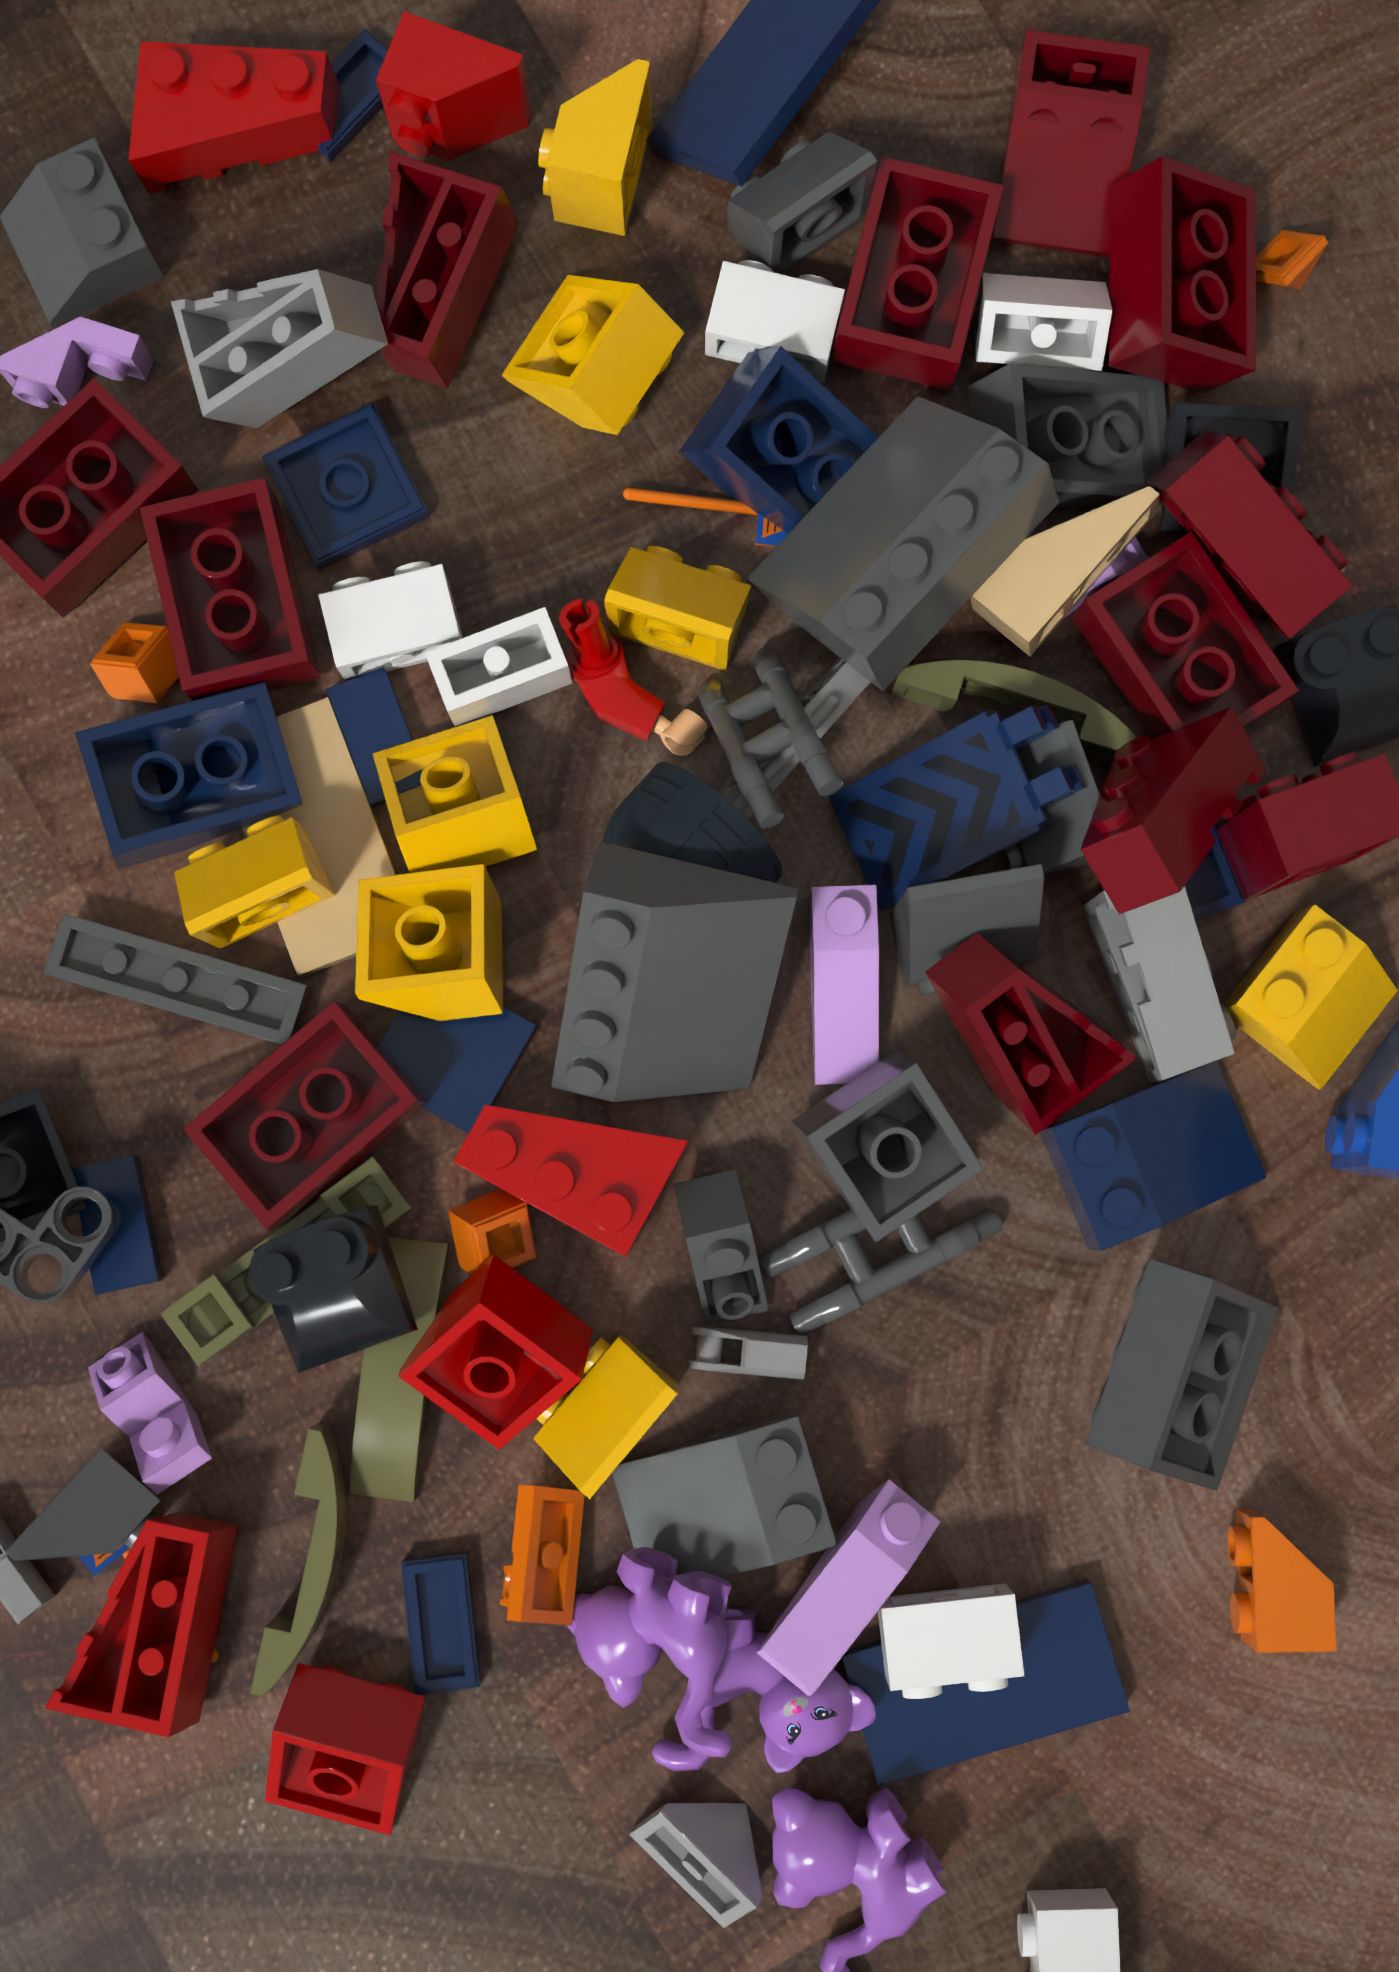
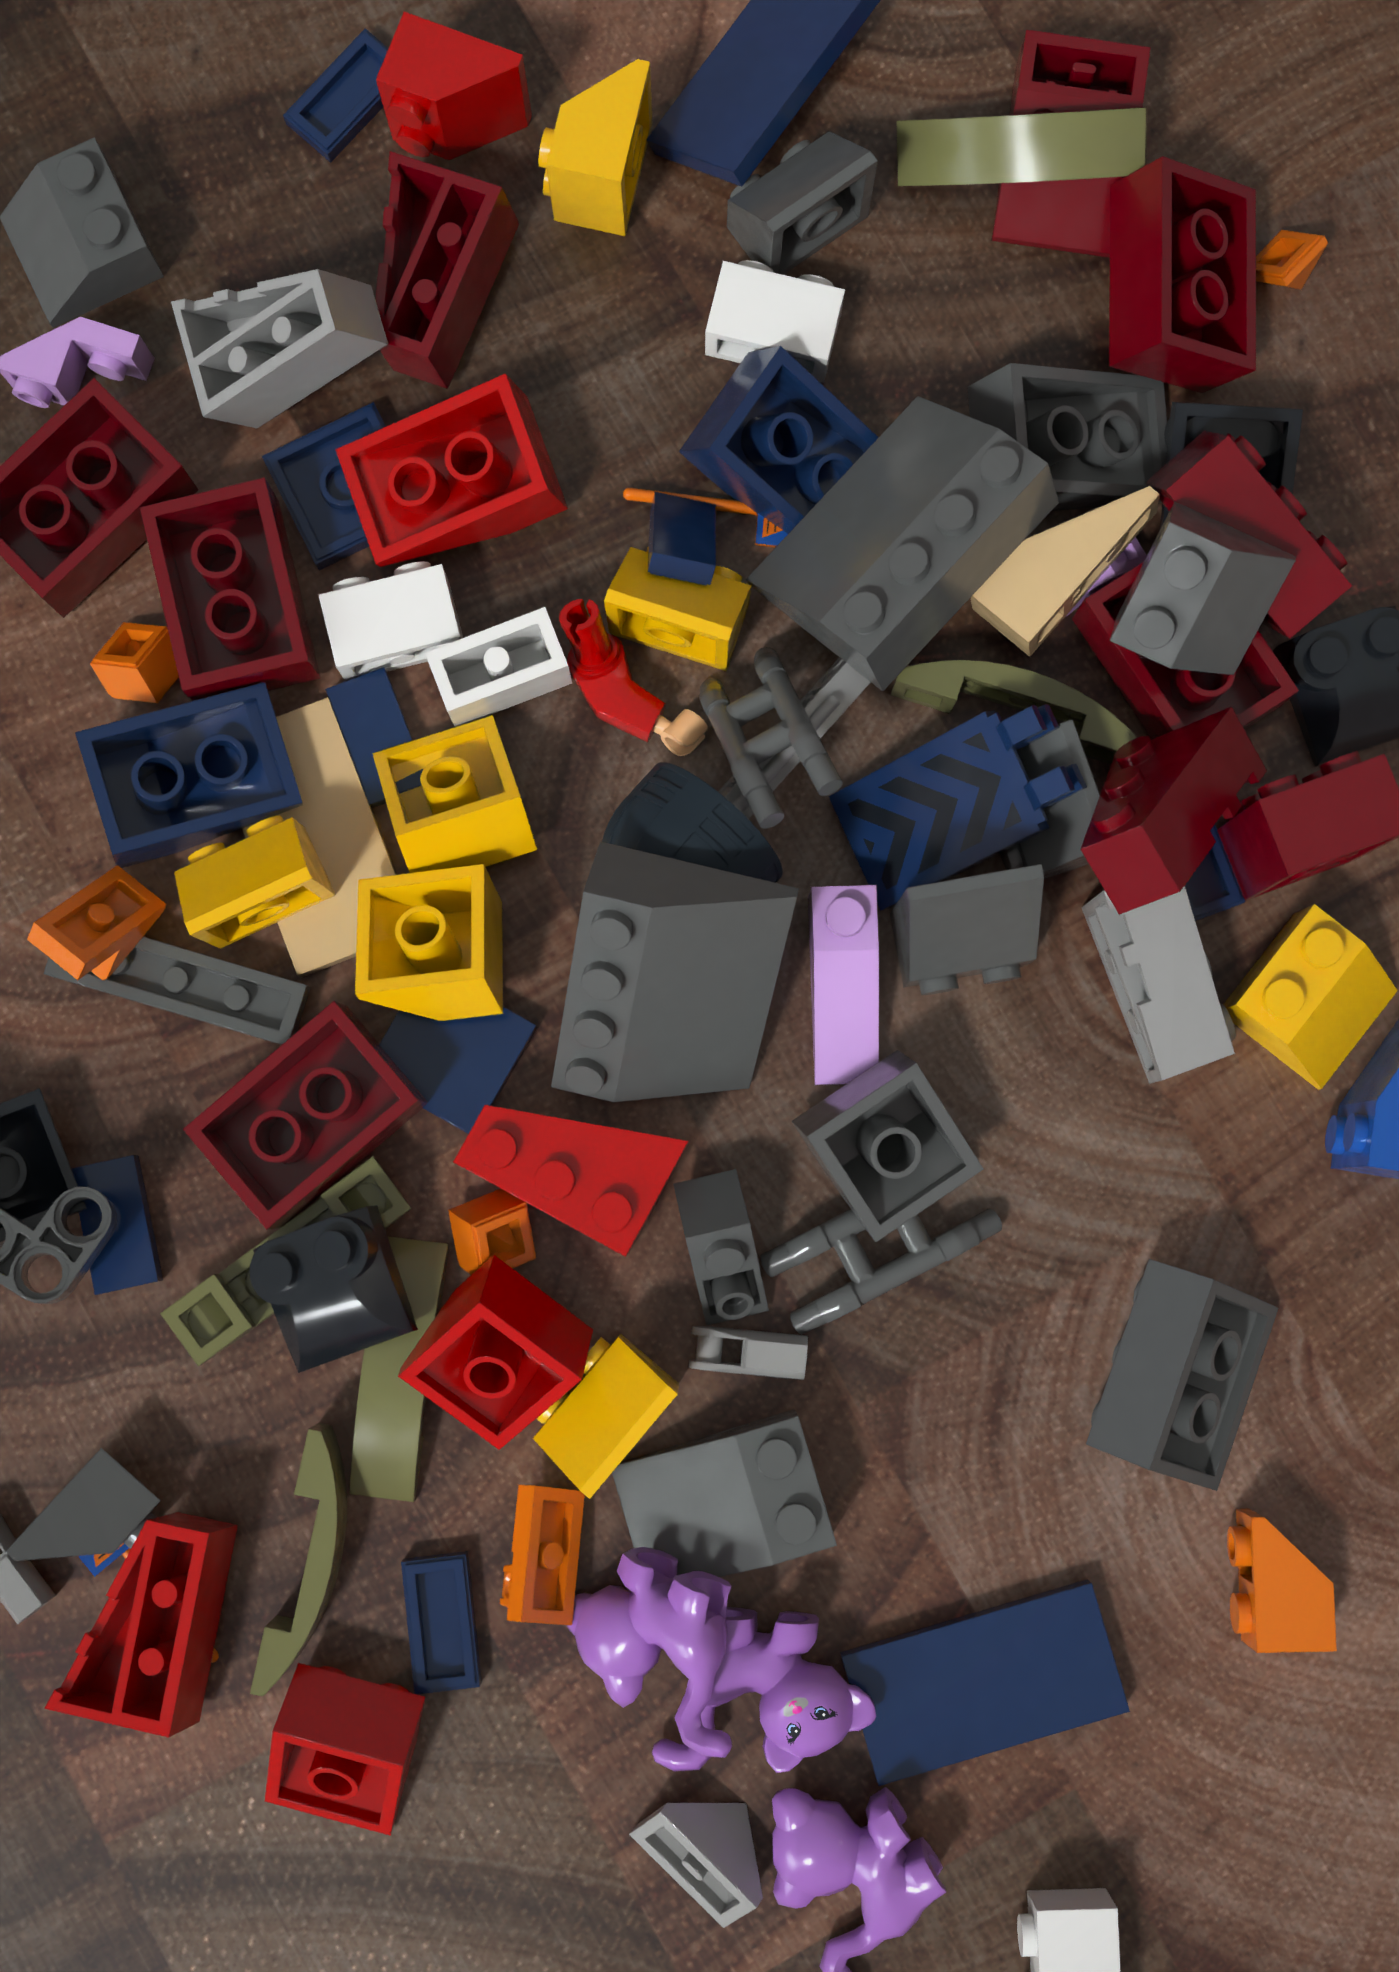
lavender slope [88,1332,212,1495] -> none
red wedge [128,41,340,194] -> none
yellow slope [502,275,684,435] -> none
lavender slope [756,1479,940,1696] -> none
dark red brick [832,156,1004,391] -> none
white brick [878,1583,1024,1699] -> none
dark red wedge [925,932,1137,1136] -> none
white brick [974,273,1112,371] -> none
dark blue slope [1040,1060,1267,1251] -> none
none -> orange slope [27,865,167,980]
none -> red slope [335,373,568,567]
none -> dark blue tile [648,492,716,586]
none -> olive slope [897,107,1148,186]
none -> dark grey slope [1110,502,1296,675]

